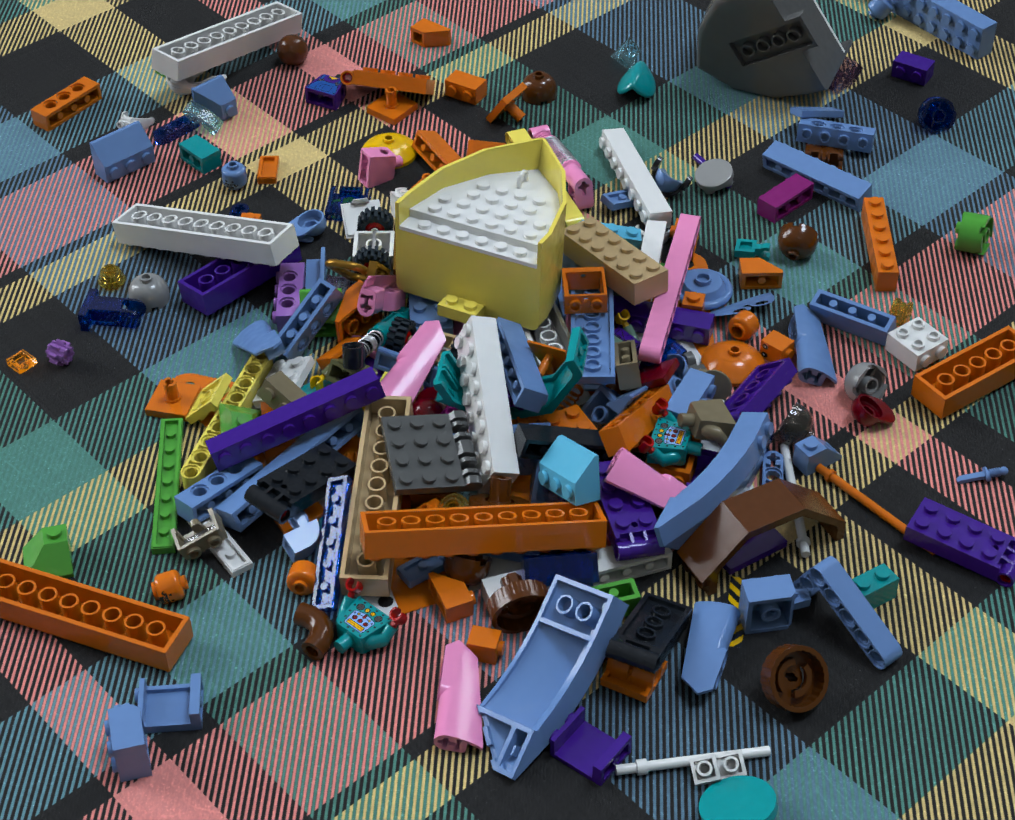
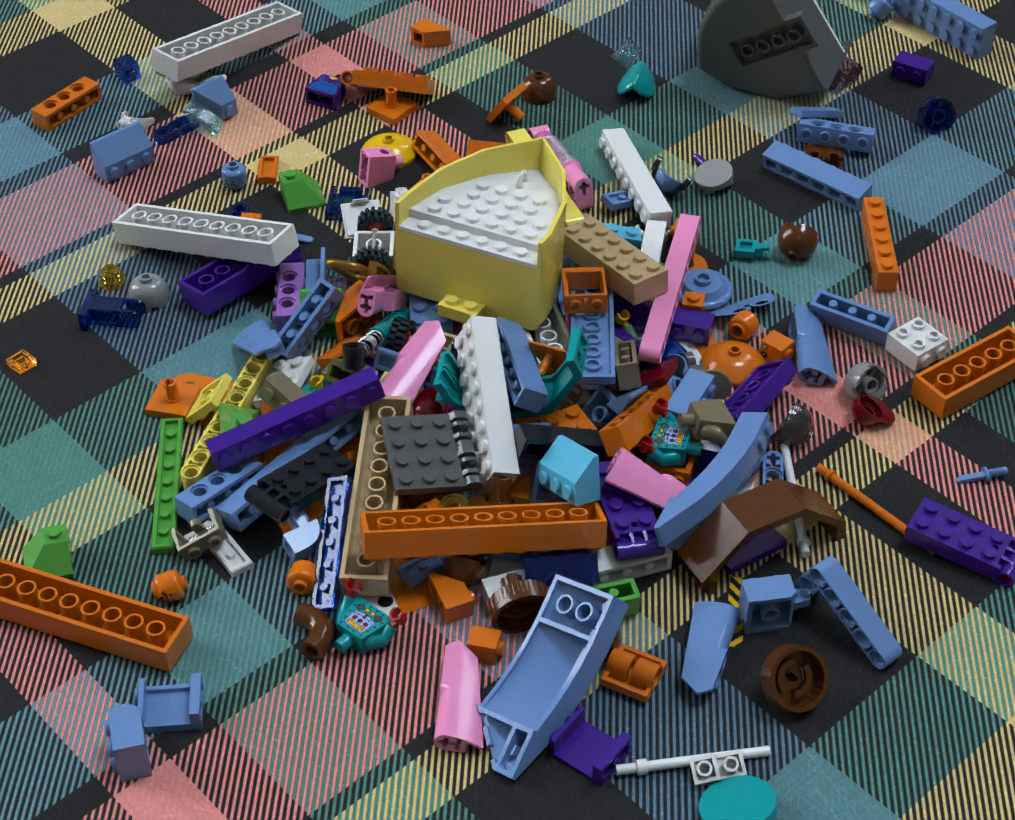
medium lavender gear [45,339,75,366] -> none
teal brick [179,134,222,174] -> none
reddish brown piece [277,34,308,66] -> none
medium blue cap [289,209,326,238] -> none
orange brick [445,70,487,105] -> none
black hinge [605,592,692,674] -> none
orange slope [738,258,783,289] -> none
magenta brick [757,173,814,224] -> none
medium blue slope [792,435,842,476] -> none
teal brick [852,563,900,609] -> none
clear yellow wheel [889,297,913,326] -> none
bright green brick [954,211,994,255] -> none
none -> clear blue brick [113,54,141,84]
none -> bright green slope [278,169,327,213]

